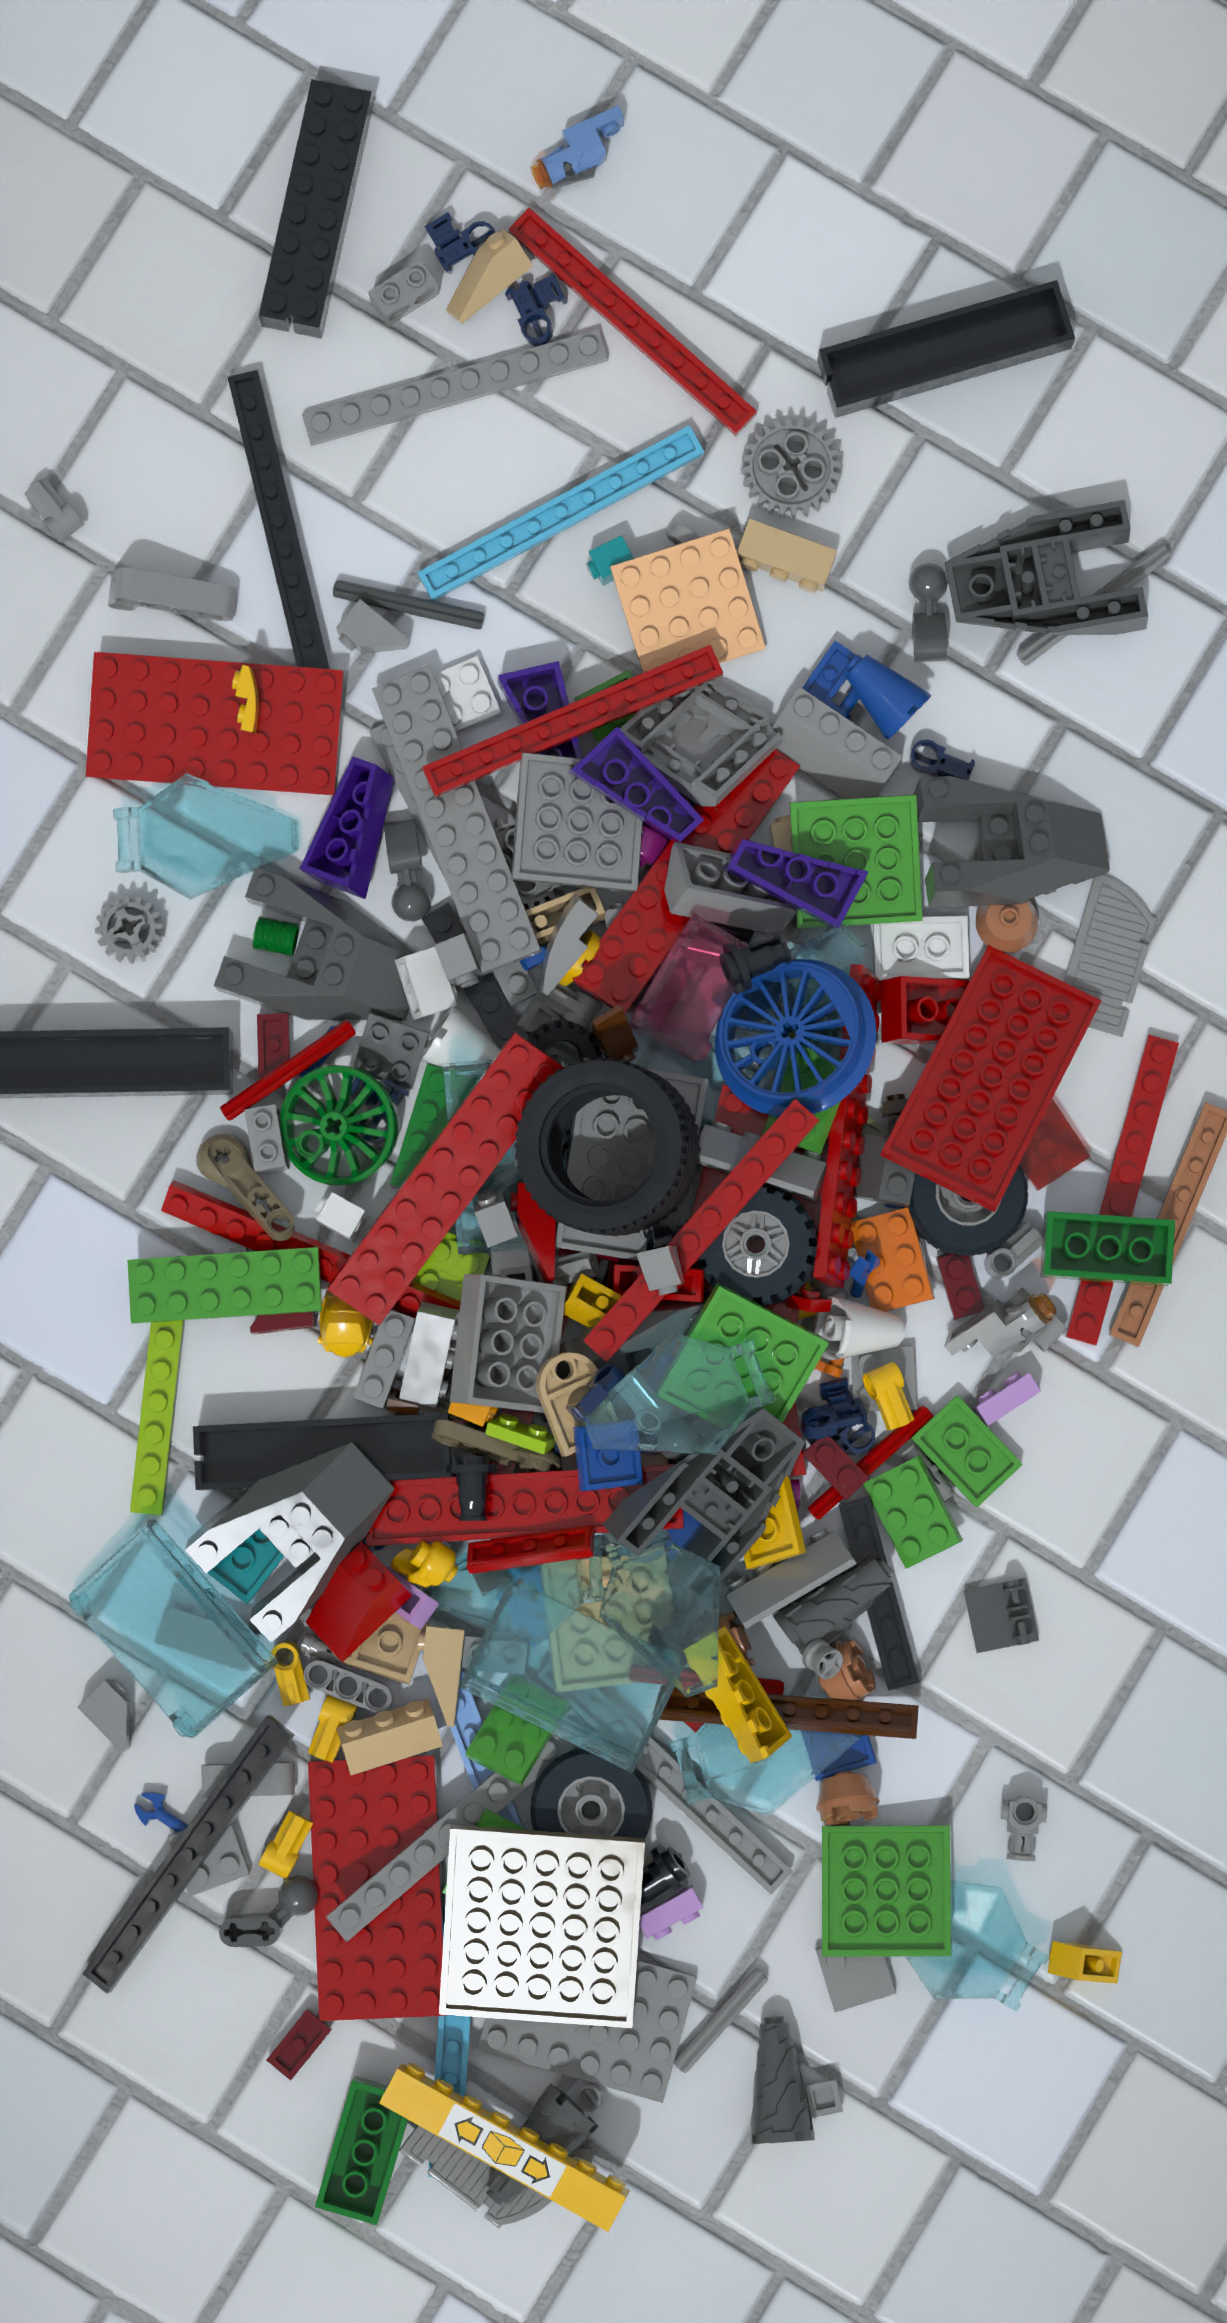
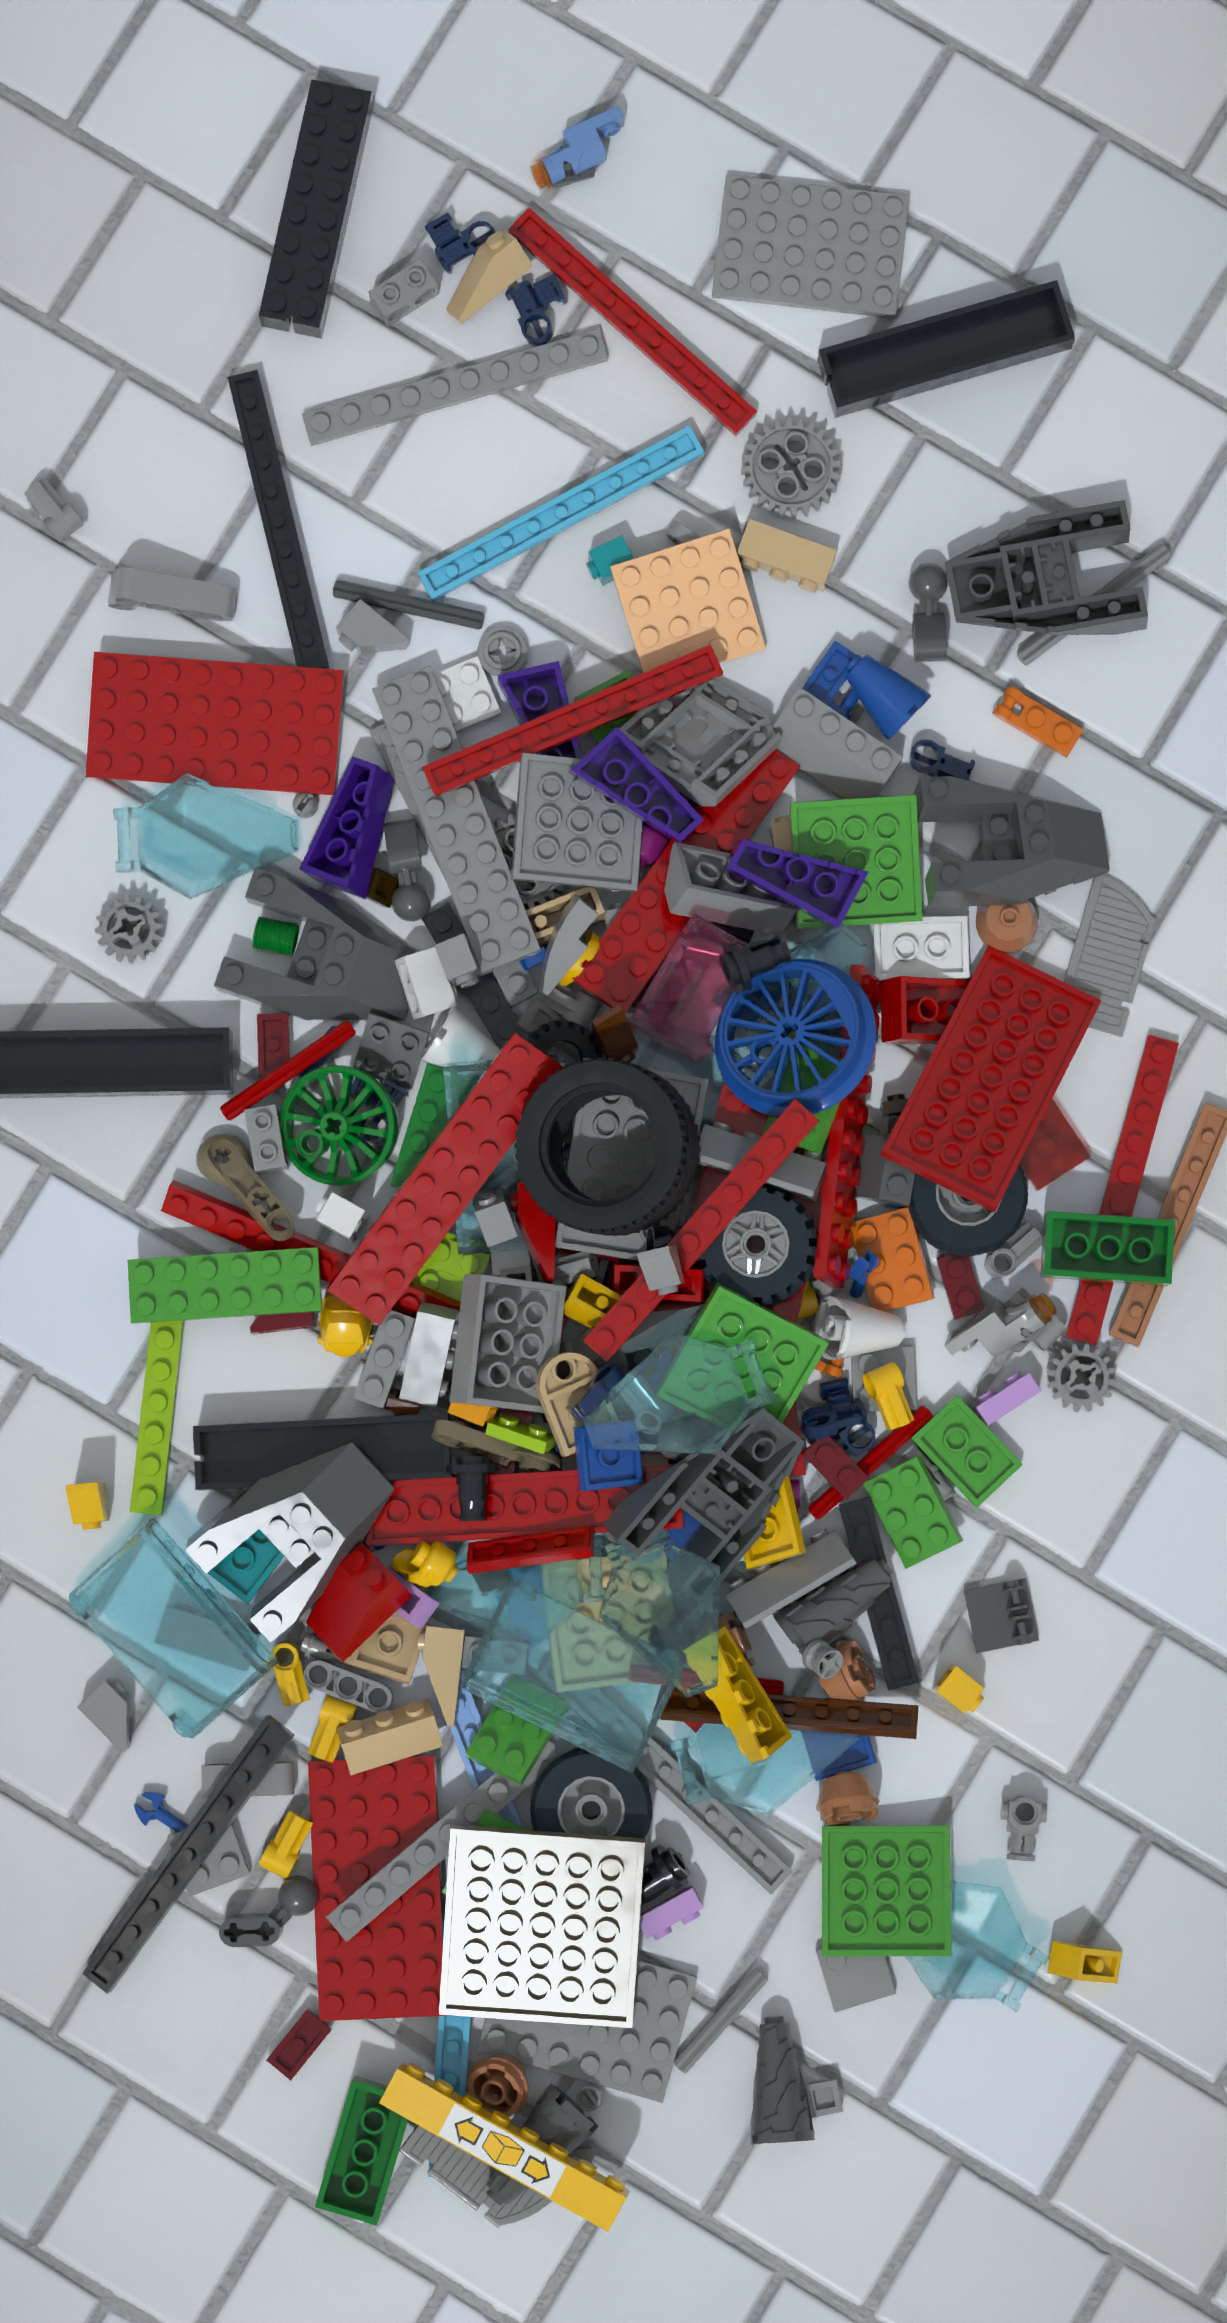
yellow slope [232,665,259,734] -> none
red plate [786,1289,832,1312] -> none
none -> yellow slope [65,1482,109,1530]
none -> light grey hinge [292,792,318,818]
none -> dark brown plate [366,867,399,908]
none -> nougat cone [467,2054,528,2117]
none -> light grey gear [477,627,527,676]
none -> light grey plate [712,175,910,319]
none -> yellow slope [933,1664,984,1714]
none -> orange plate [992,686,1084,758]
none -> light grey gear [1047,1343,1116,1412]

